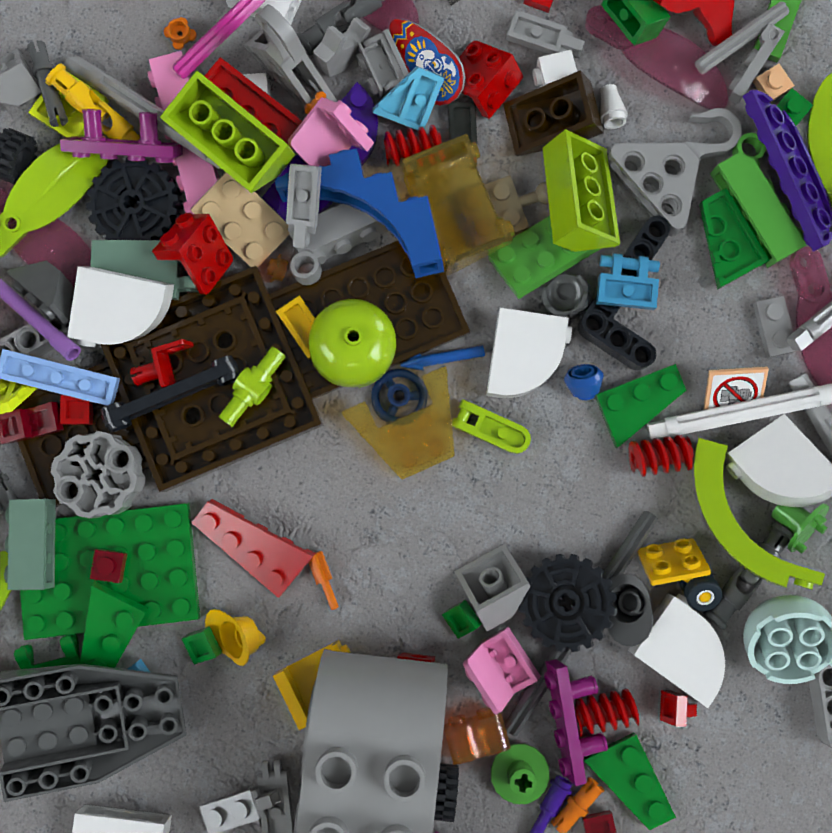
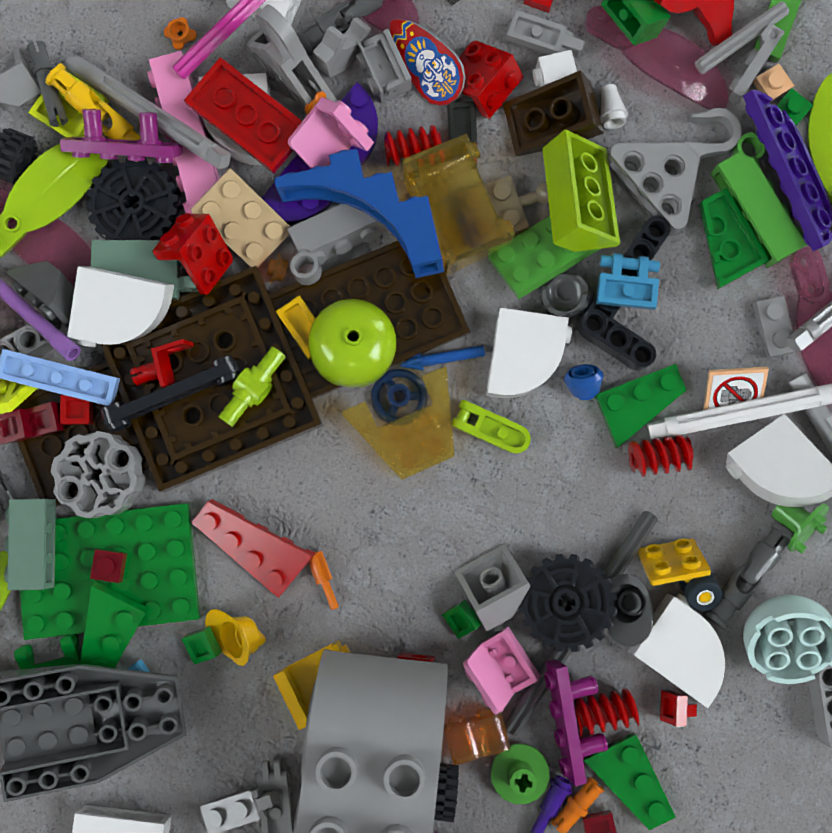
lime slope [160,71,295,193] -> none
light grey hinge [286,164,322,248] -> none
medium azure wing [372,66,445,130] -> none
lime arch [694,438,825,590] -> none

